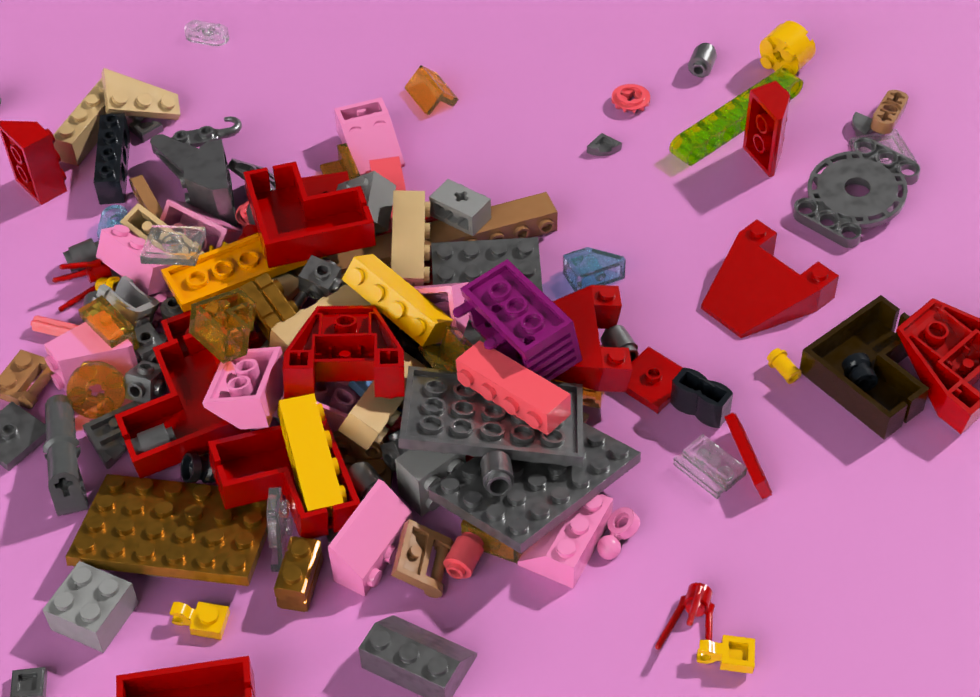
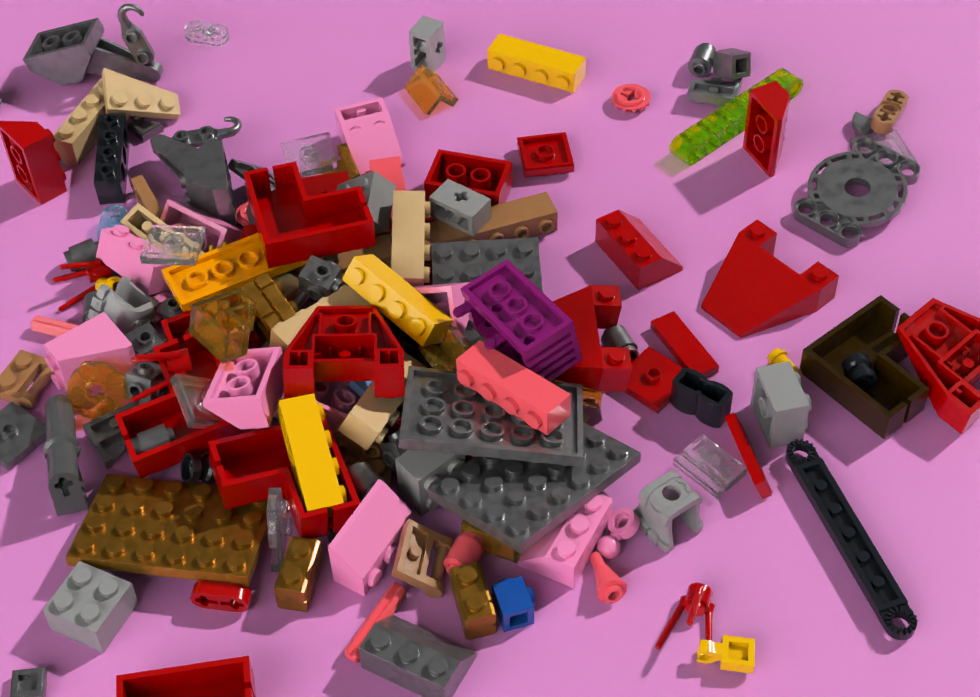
clear yellow panel [78,296,139,351] -> none
yellow plate [170,601,230,640] -> none
flat silver brick [480,451,514,496] -> none
clear light blue slope [563,247,626,292] -> none
flat silver tile [587,133,622,156] -> none
yellow brick [760,21,816,79] -> none
none -> flat silver slope [23,4,163,85]
none -> red plant [130,348,193,403]
none -> clear plate [170,374,224,429]
none -> red beam [190,580,252,612]
none -> clear plate [281,132,339,178]
none -> coral axle [344,582,406,663]
none -> light grey brick [409,15,446,76]
none -> red brick [424,149,513,206]
none -> pearl gold brick [449,562,497,640]
none -> yellow brick [487,33,586,93]
none -> blue brick [492,576,536,632]
none -> red plate [517,132,574,178]
none -> coral cone [589,552,627,603]
none -> red slope [595,210,683,290]
none -> light grey piece [633,470,703,552]
none -> red tile [650,311,719,377]
none -> flat silver wing [687,77,742,108]
none -> flat silver brick [713,48,751,80]
none -> light grey brick [750,361,812,448]
none -> black plate [785,439,918,640]

